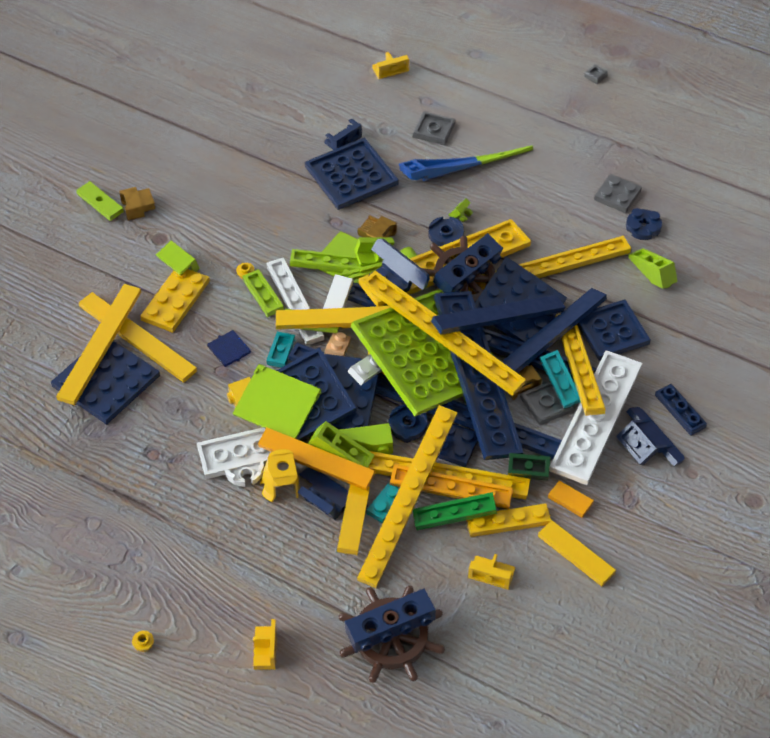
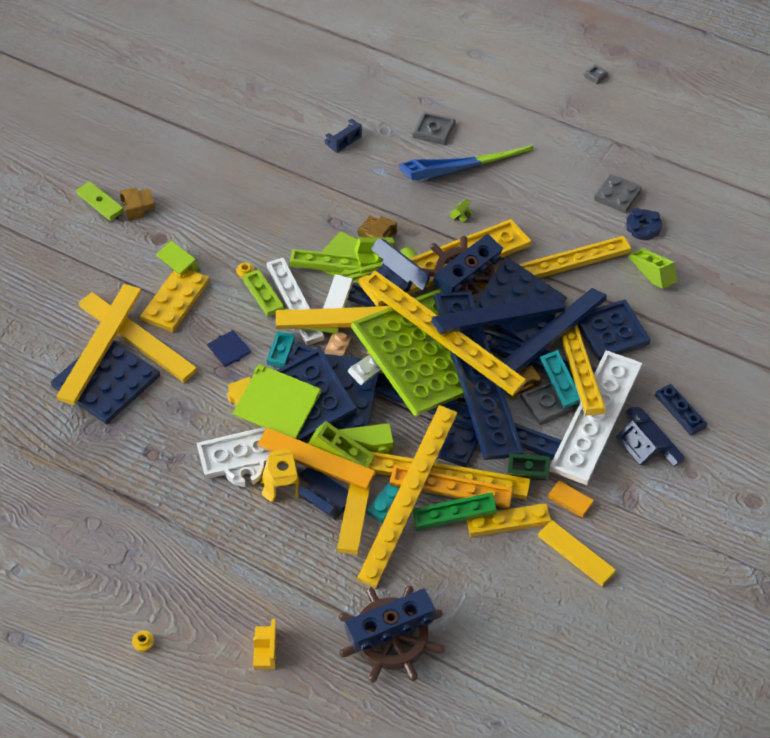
dark blue plate [305,137,399,210] -> none
yellow panel [372,52,409,79] -> none
dark blue plate [388,405,427,443] -> none
dark blue plate [428,217,464,246] -> none
yellow panel [468,554,515,590] -> none

